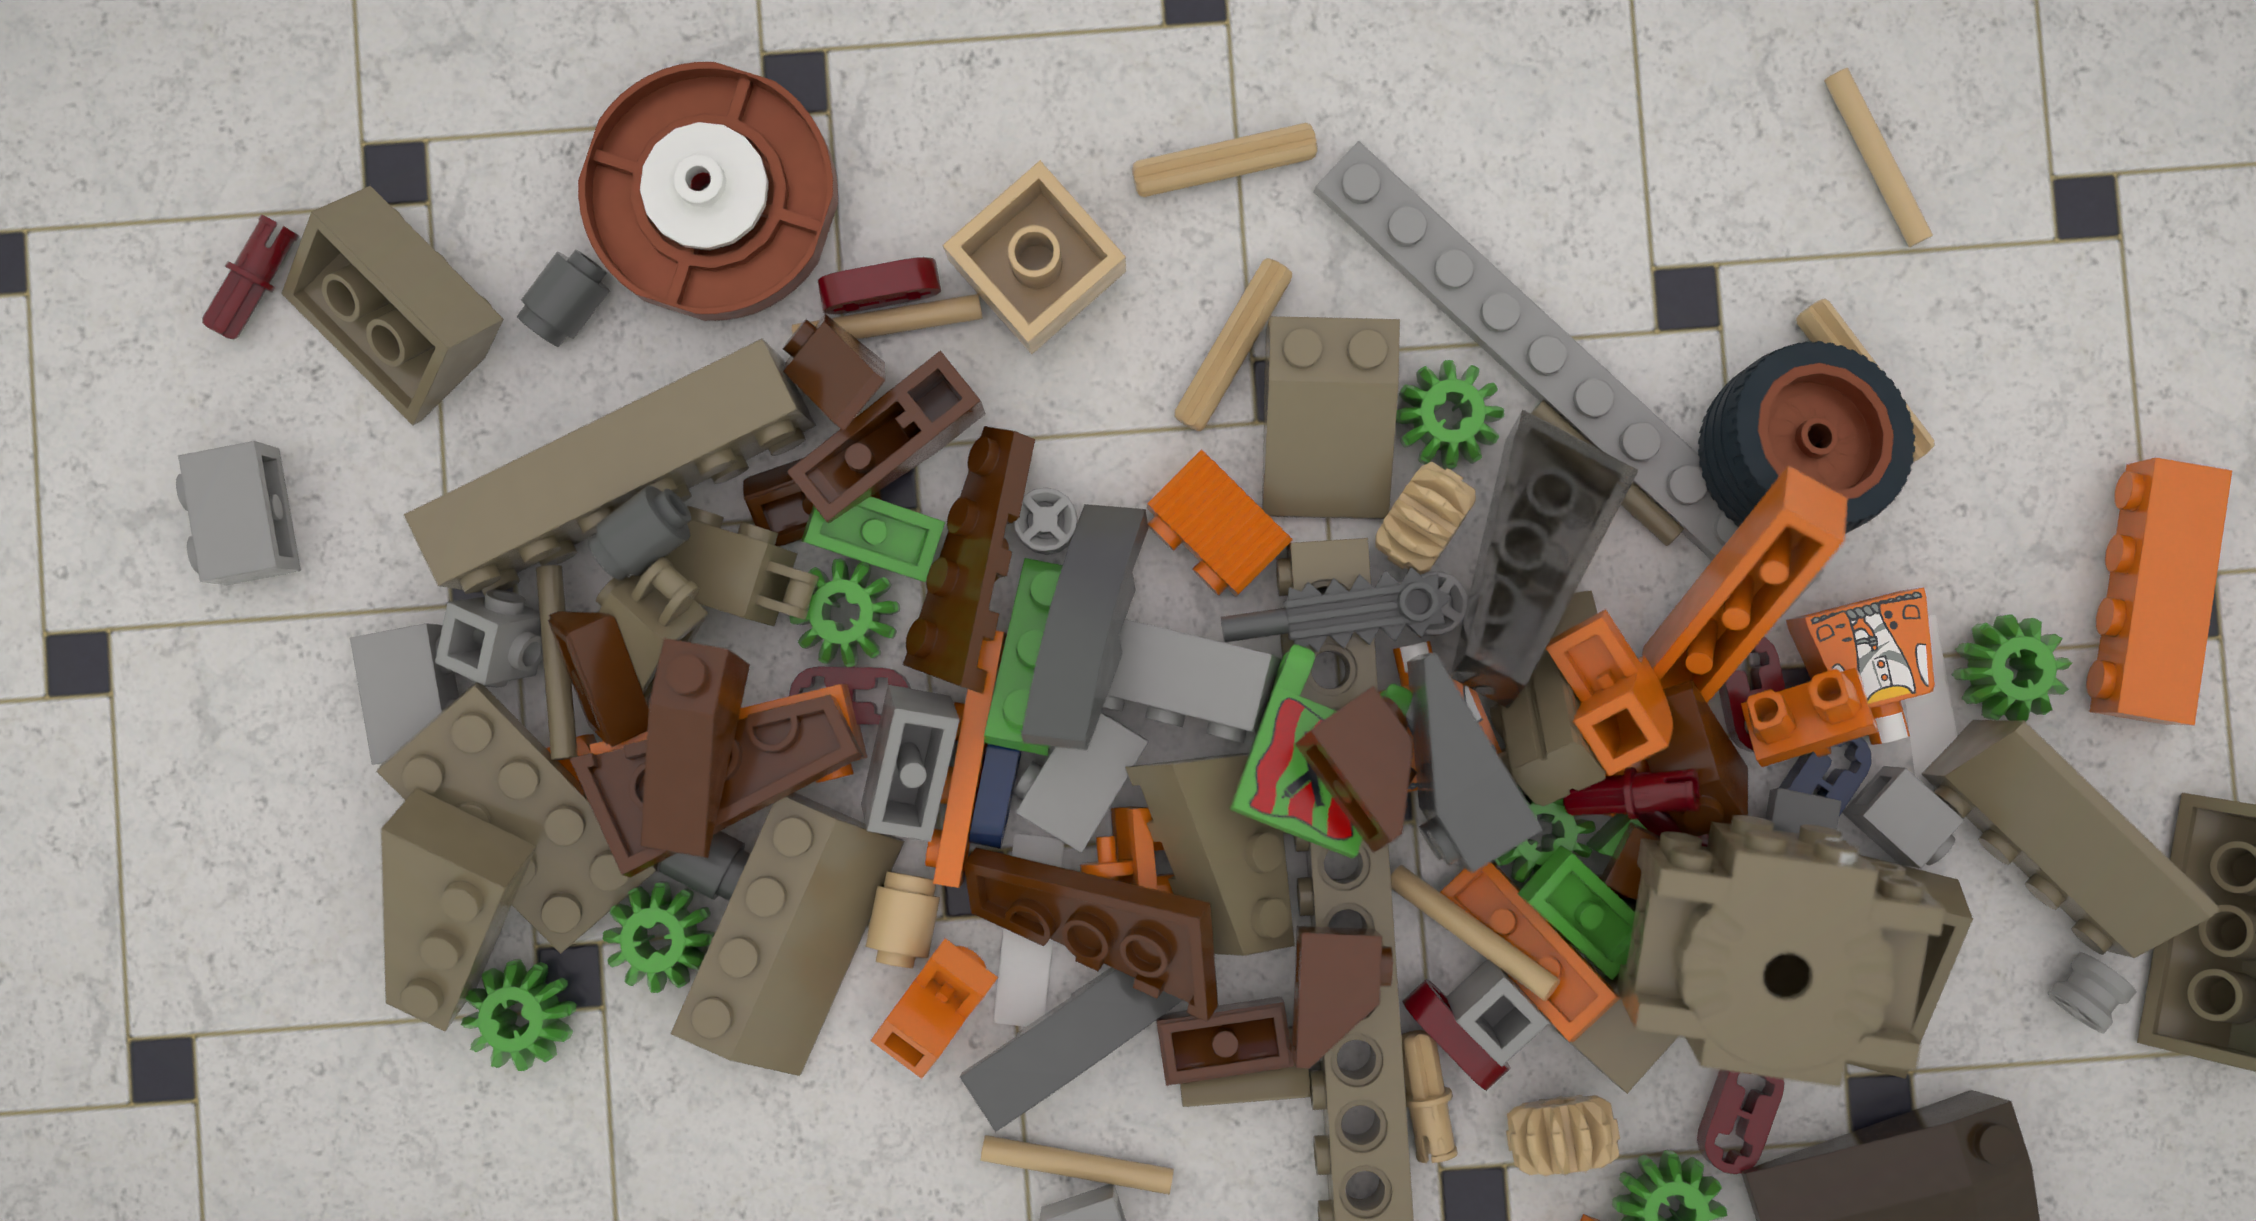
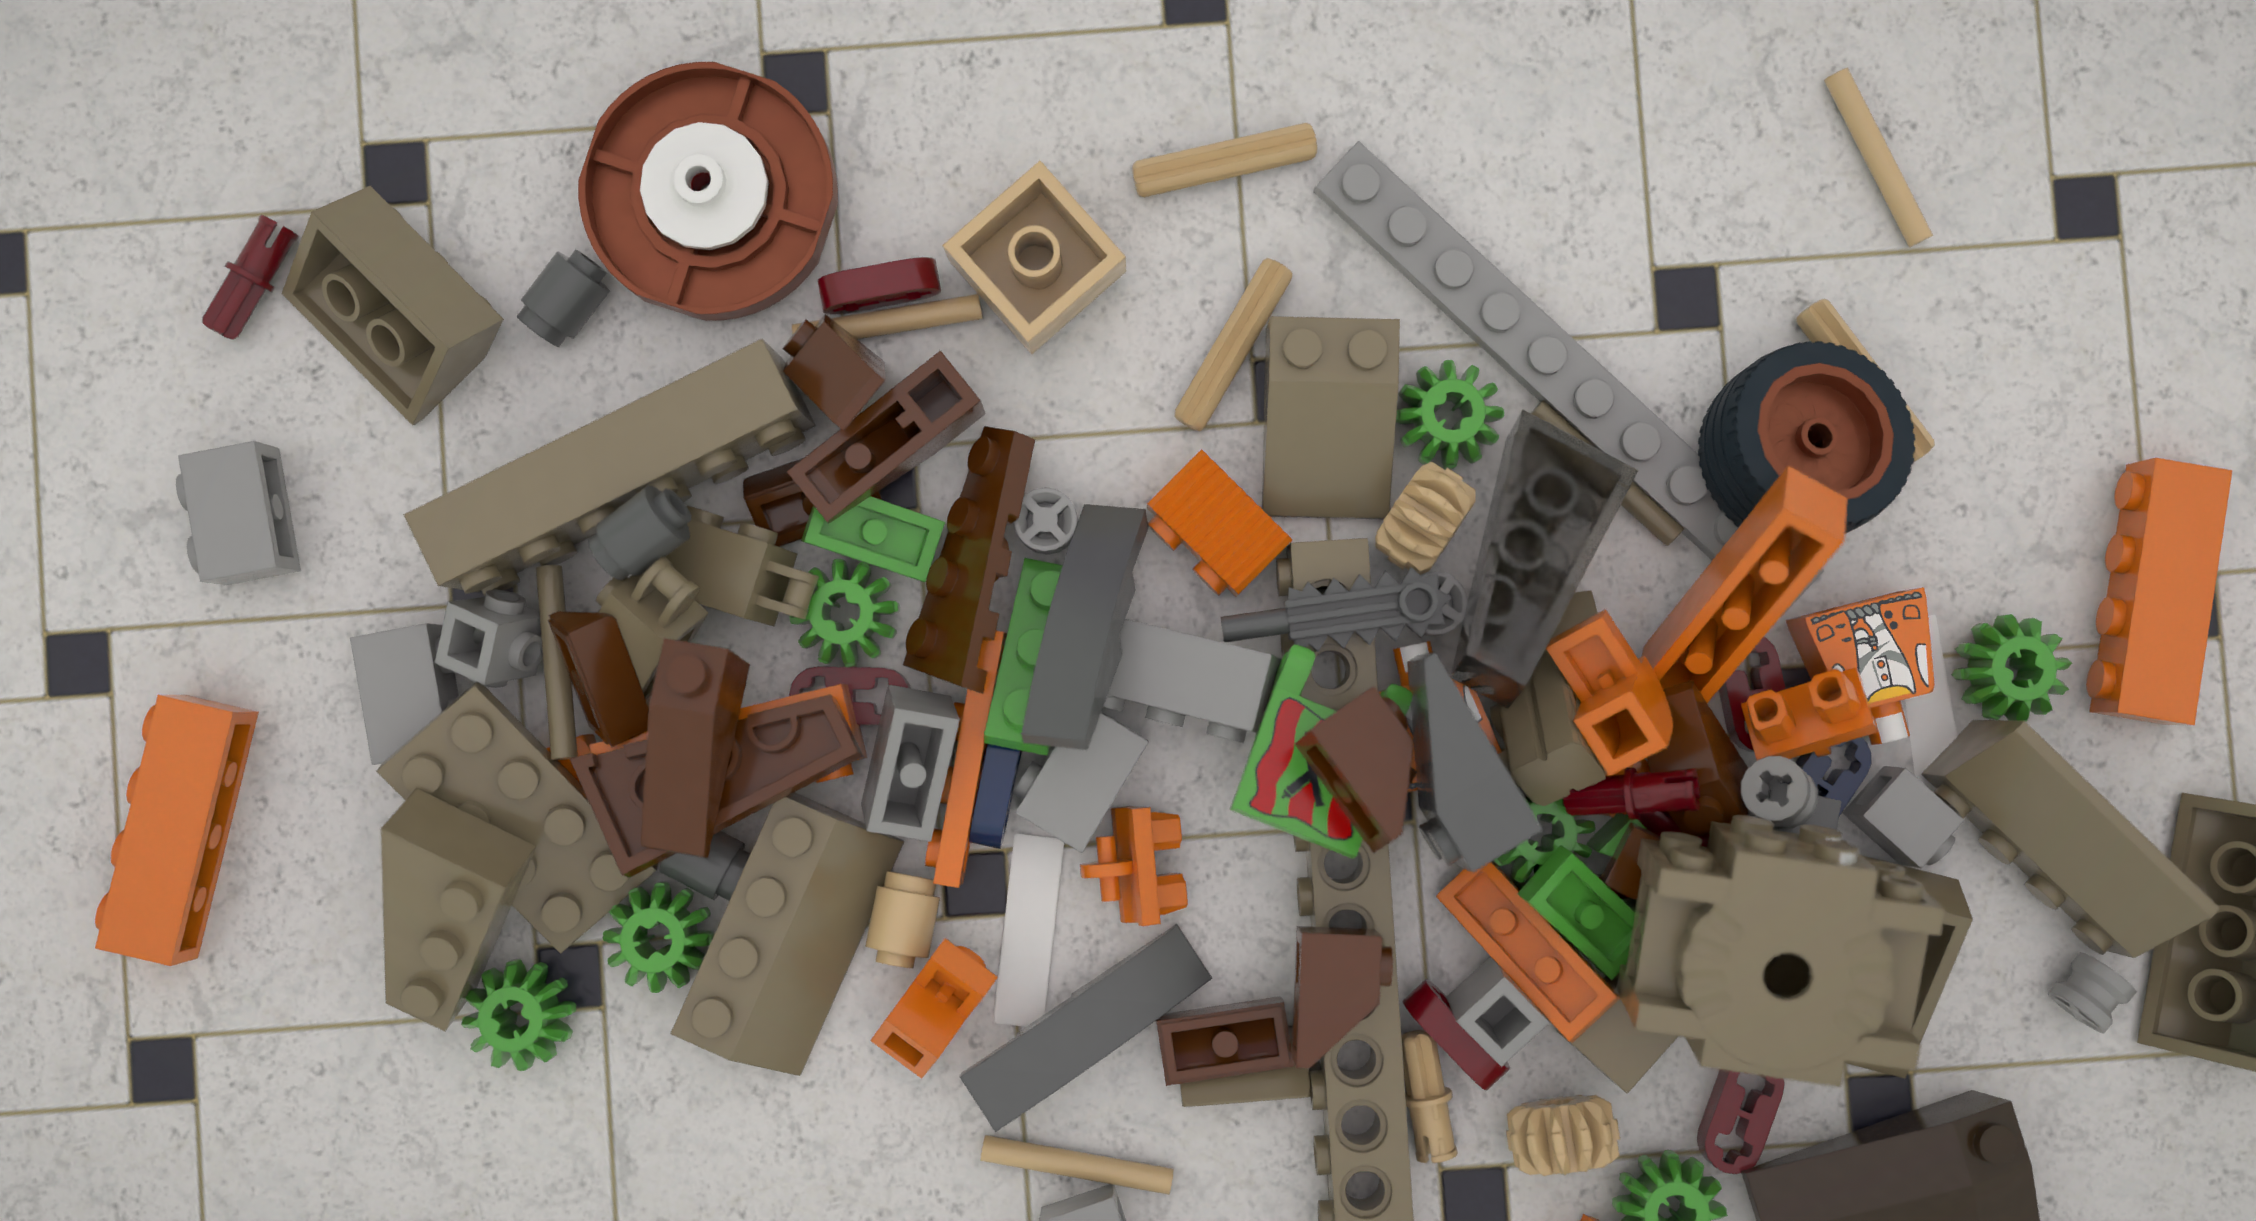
reddish brown wing [964,847,1218,1022] -> none
dark tan wedge [1125,753,1295,956] -> none
tan bar [1391,865,1560,1001] -> none
none -> orange brick [95,695,259,966]
none -> light grey wheel [1741,756,1818,829]

